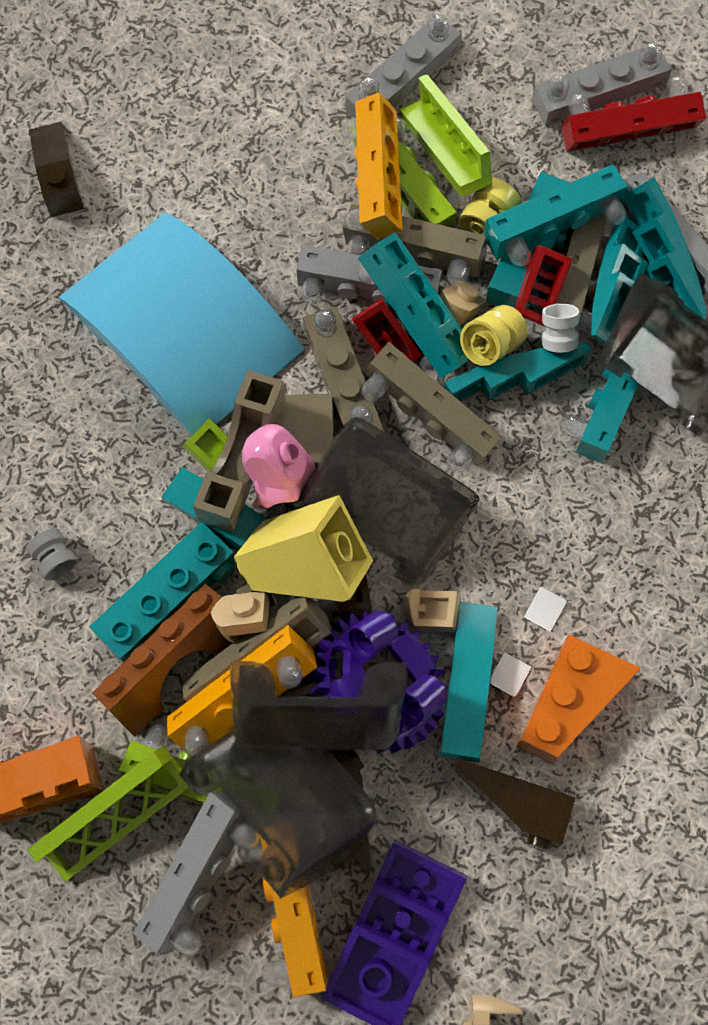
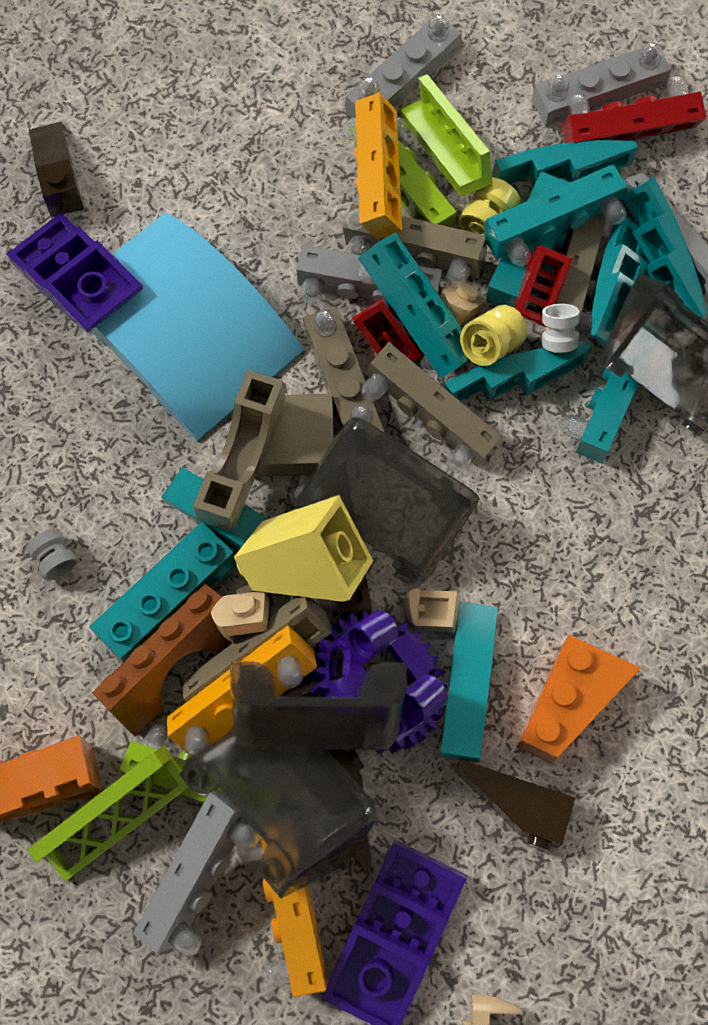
lime plate [182,418,228,471] -> none
bright pink head [242,424,316,508] -> none
white sticker [490,587,566,697] -> none
none -> dark purple slope [7,212,144,333]
none -> teal slope [492,140,638,187]

